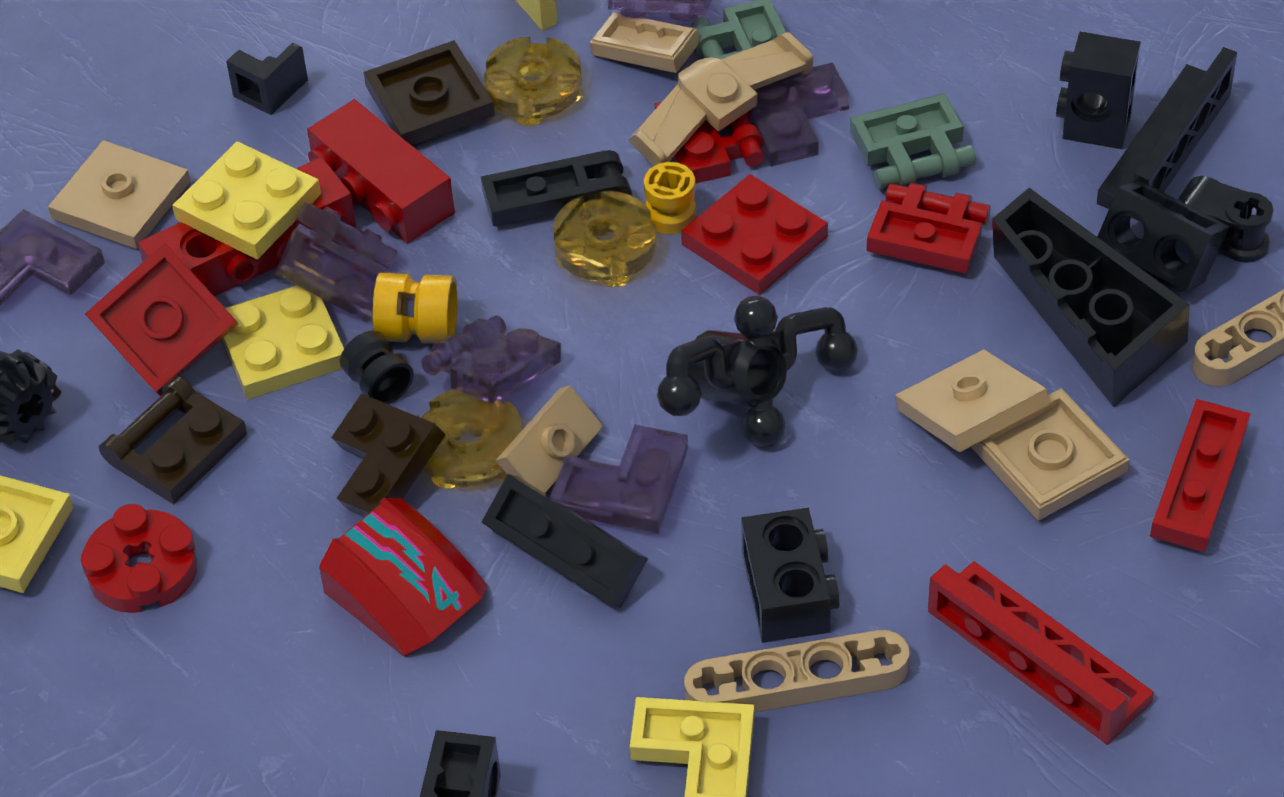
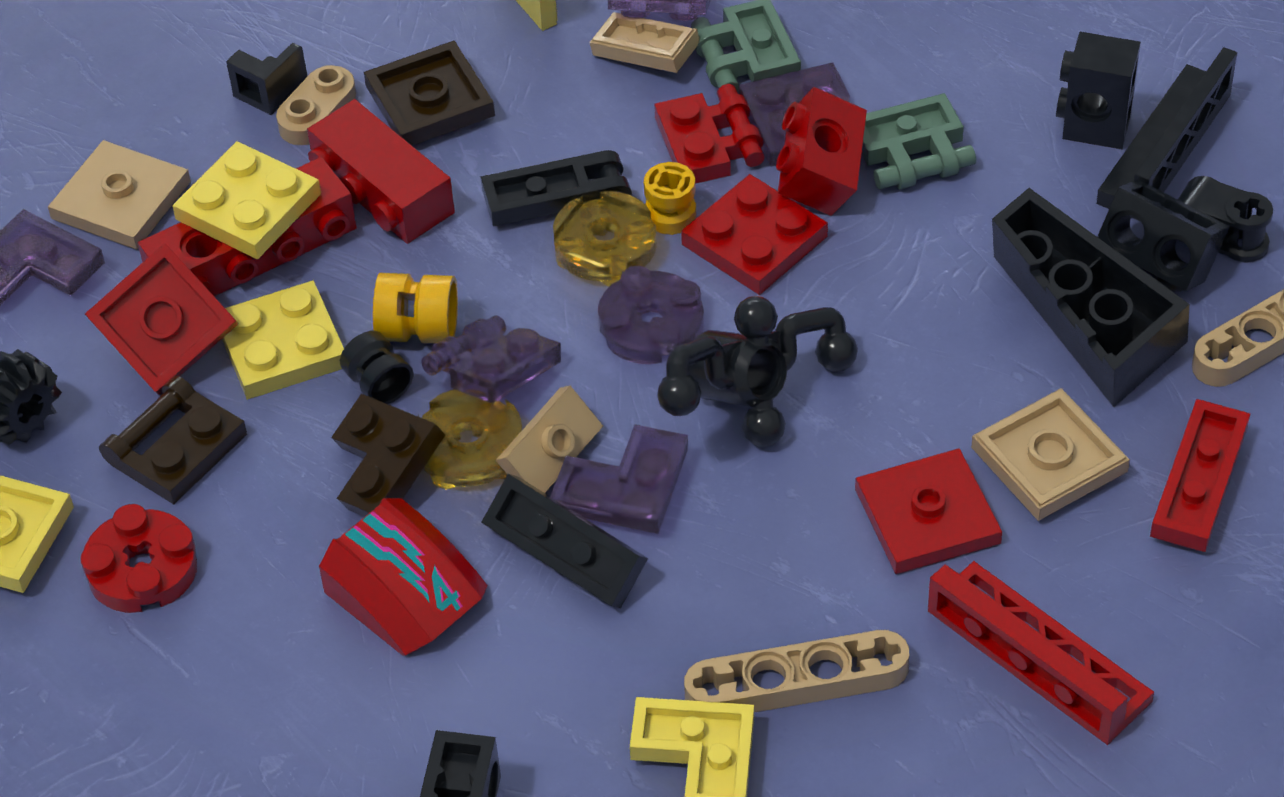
clear purple plate [275,202,397,323] -> none
clear yellow plate [484,37,583,126] -> none
tan plate [628,32,813,166] -> none
black brick [741,507,840,643] -> none
red plate [866,182,991,274] -> none
tan plate [895,349,1050,452] -> none
none -> tan plate [276,65,356,145]
none -> clear purple plate [598,266,704,365]
none -> red brick [776,87,867,216]
none -> red plate [855,448,1002,574]

